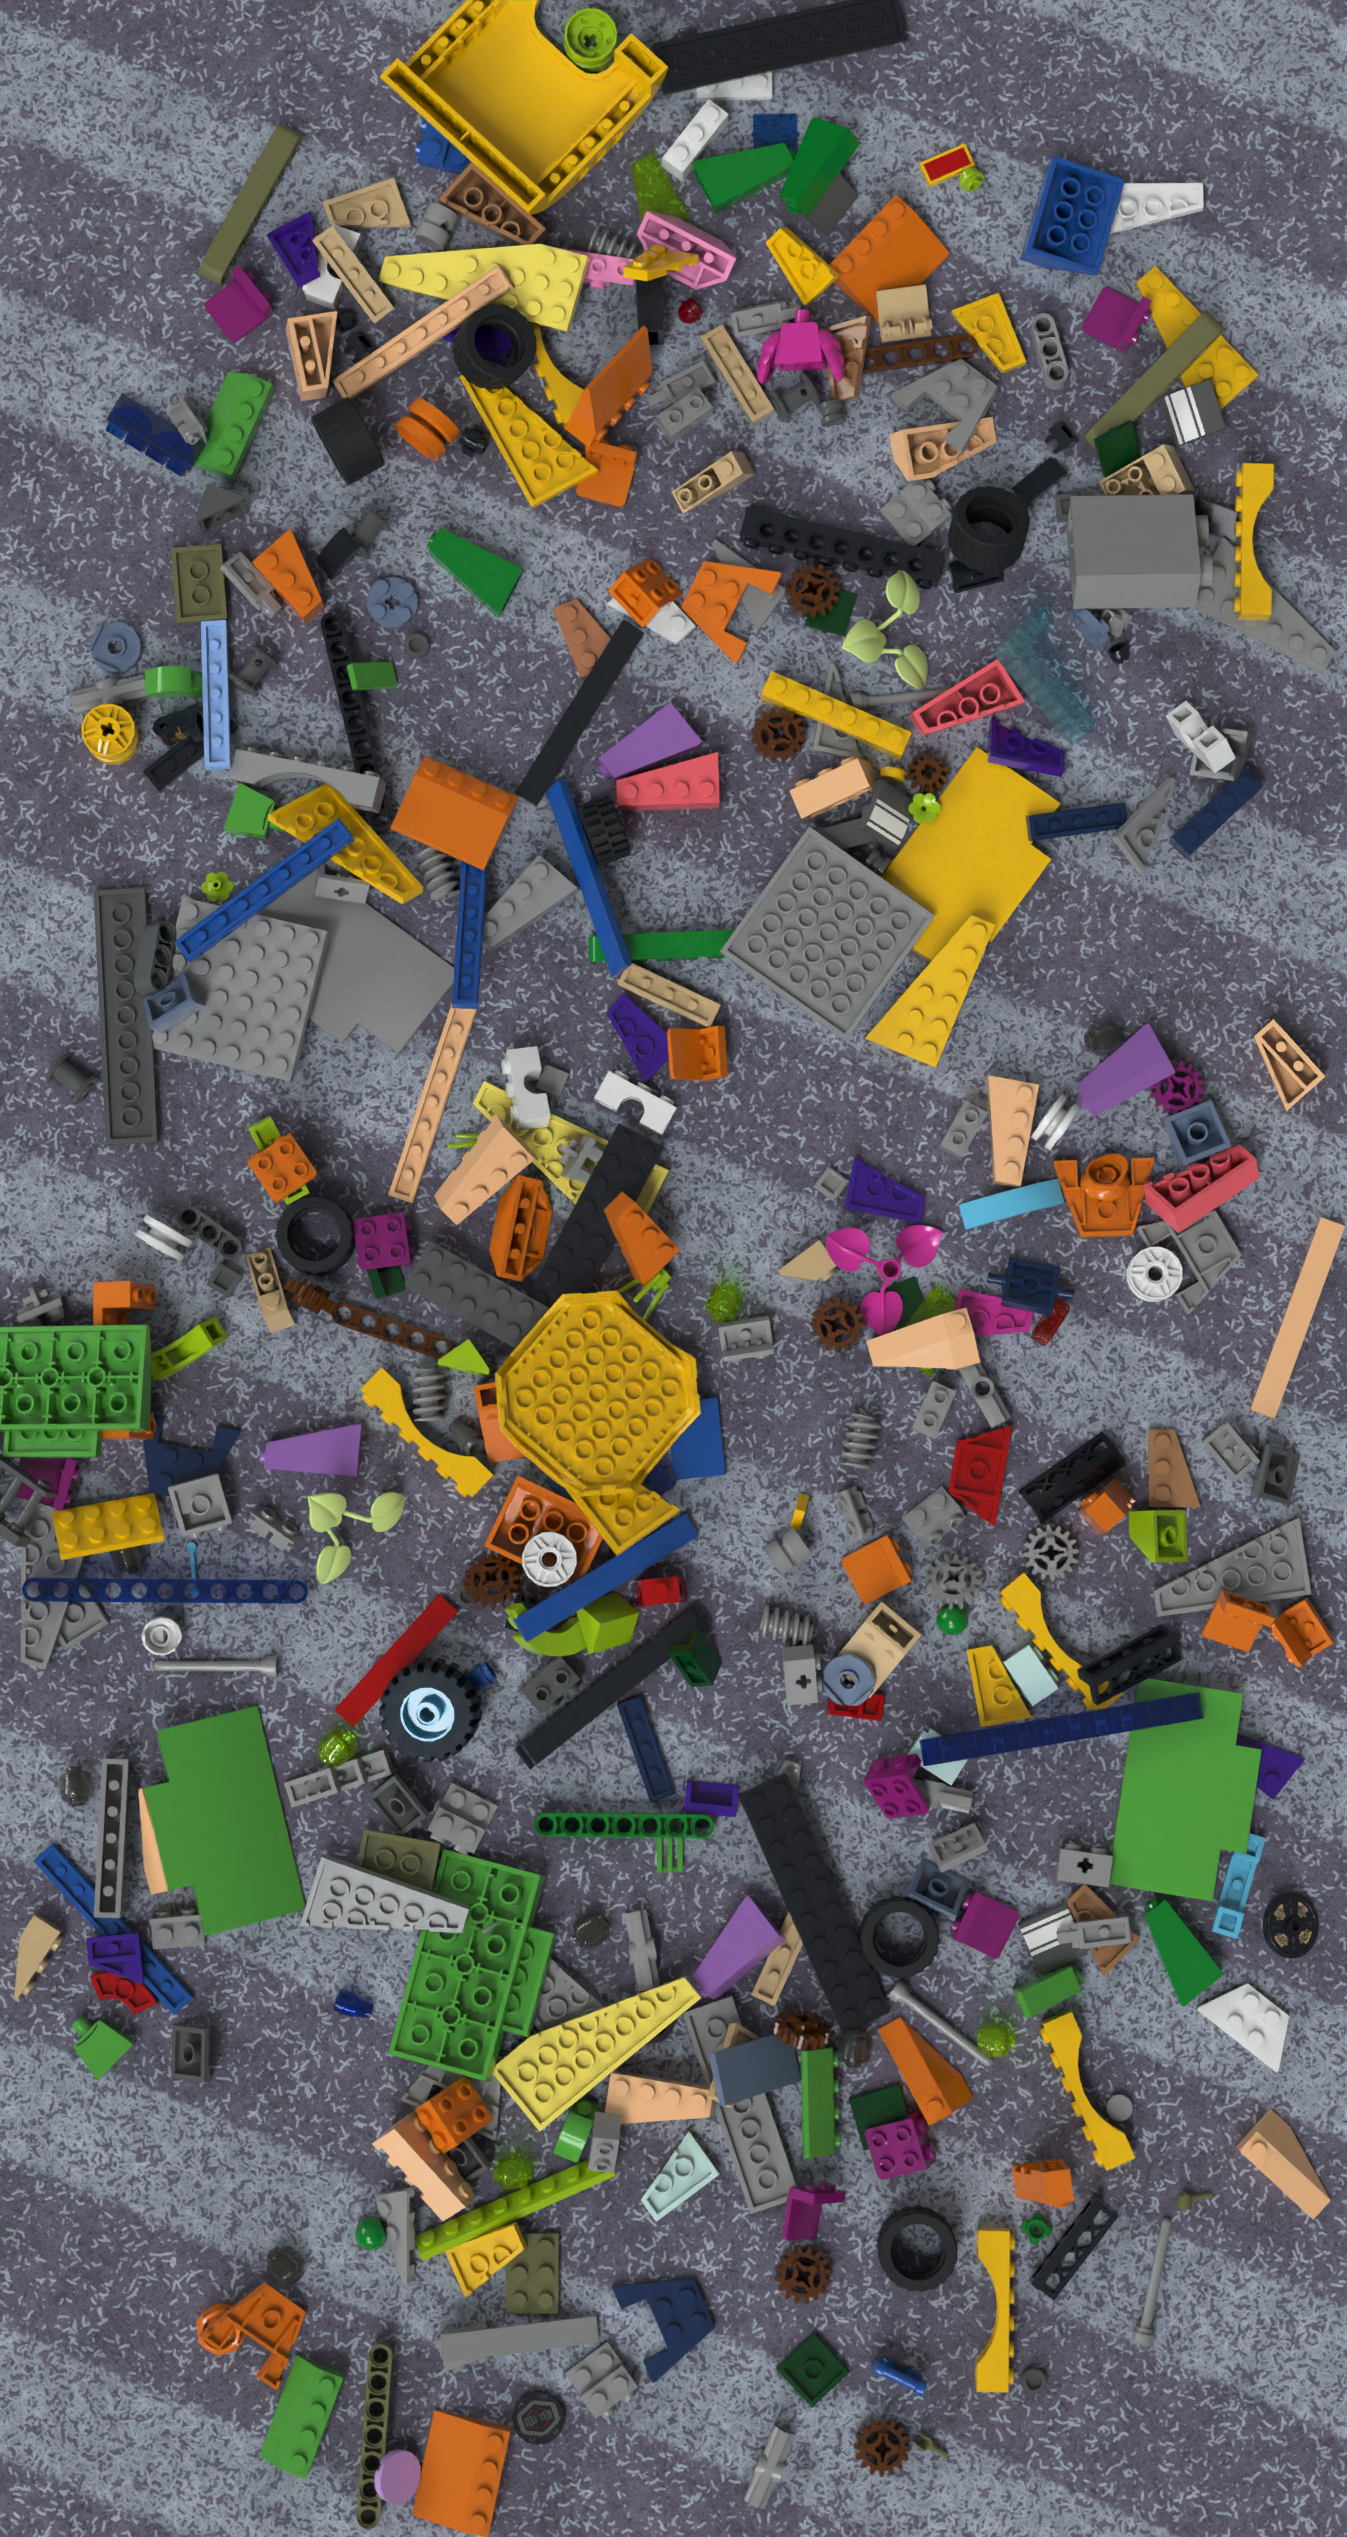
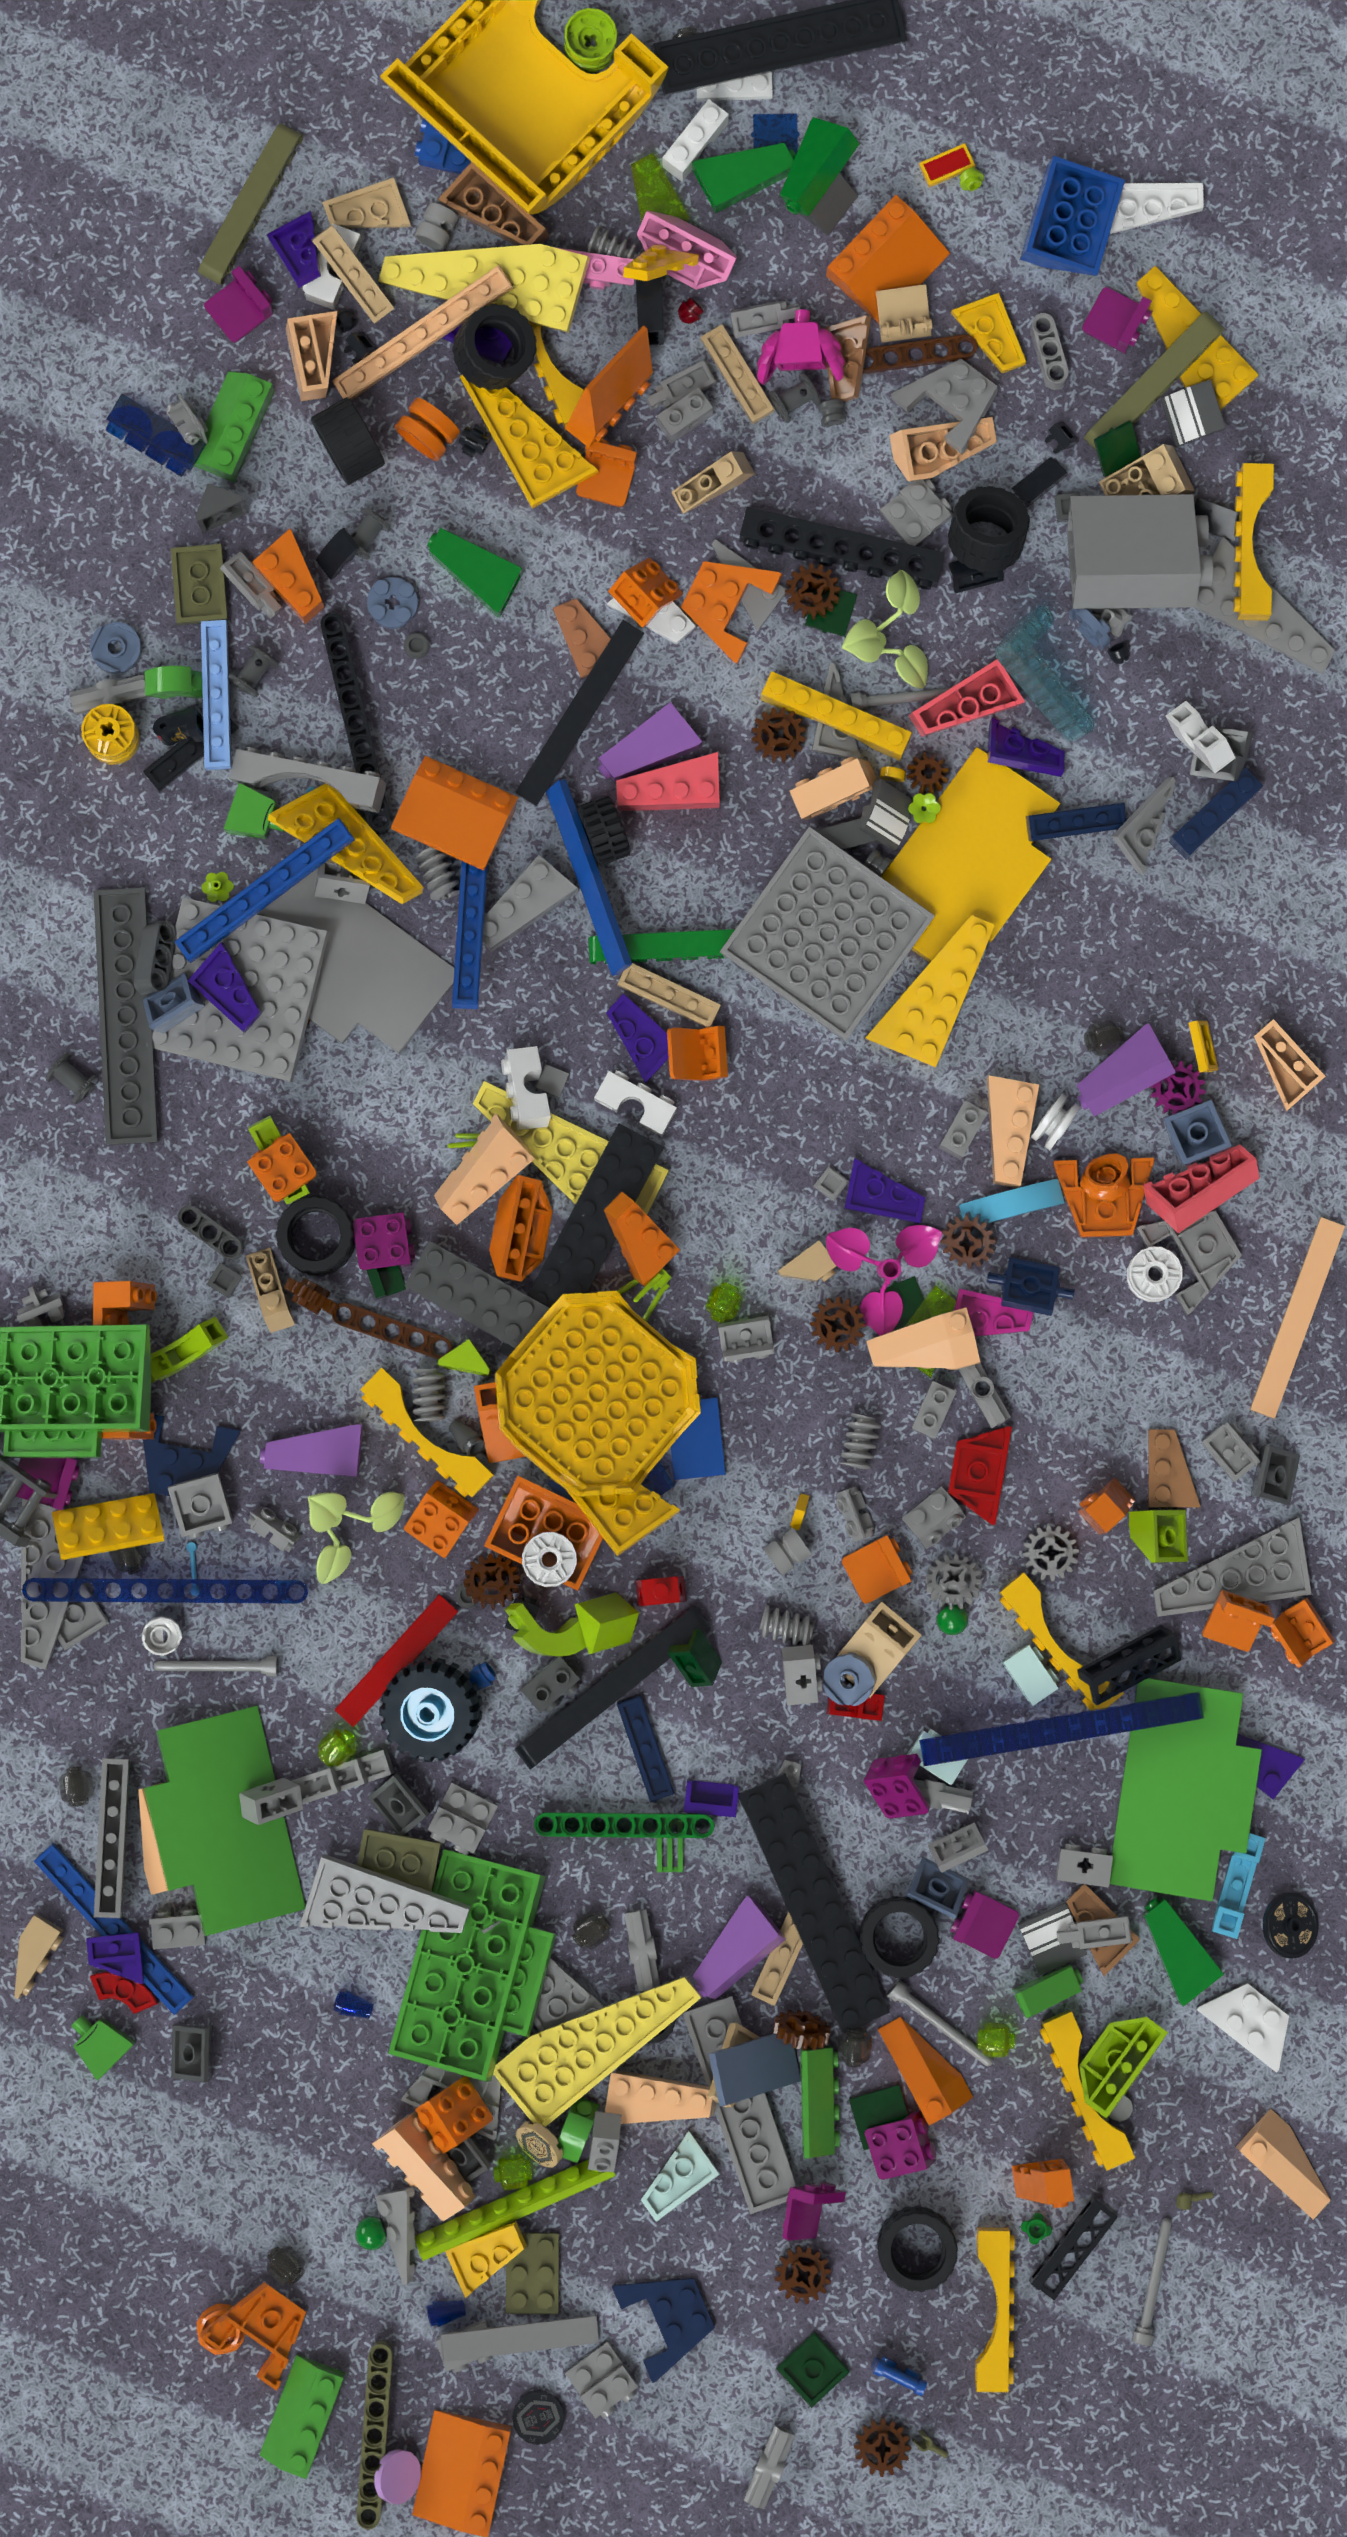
white wheel [134,1215,193,1262] -> none
bright green tile [347,662,398,690] -> none
light nougat tile [388,1004,477,1204] -> none
blue tile [513,1514,699,1642] -> none
light grey hips [558,1135,604,1183] -> none
yellow wing [766,227,841,306] -> none
yellow wing [966,1645,1032,1727] -> none
black fence [1018,1432,1126,1524] -> none
dark grey tile [1020,2367,1047,2395] -> none
clear red beam [1031,1298,1070,1346] -> none
none -> dark purple wing [188,942,262,1033]
none -> light grey brick [239,1778,303,1825]
none -> orange bracket [404,1480,480,1558]
none -> clear blue cone [426,2300,466,2328]
none -> tan tile [516,2121,563,2167]
none -> reddish brown gear [940,1212,998,1269]
none -> lime wedge [1079,2017,1168,2119]
none -> yellow tile [1188,1020,1218,1073]

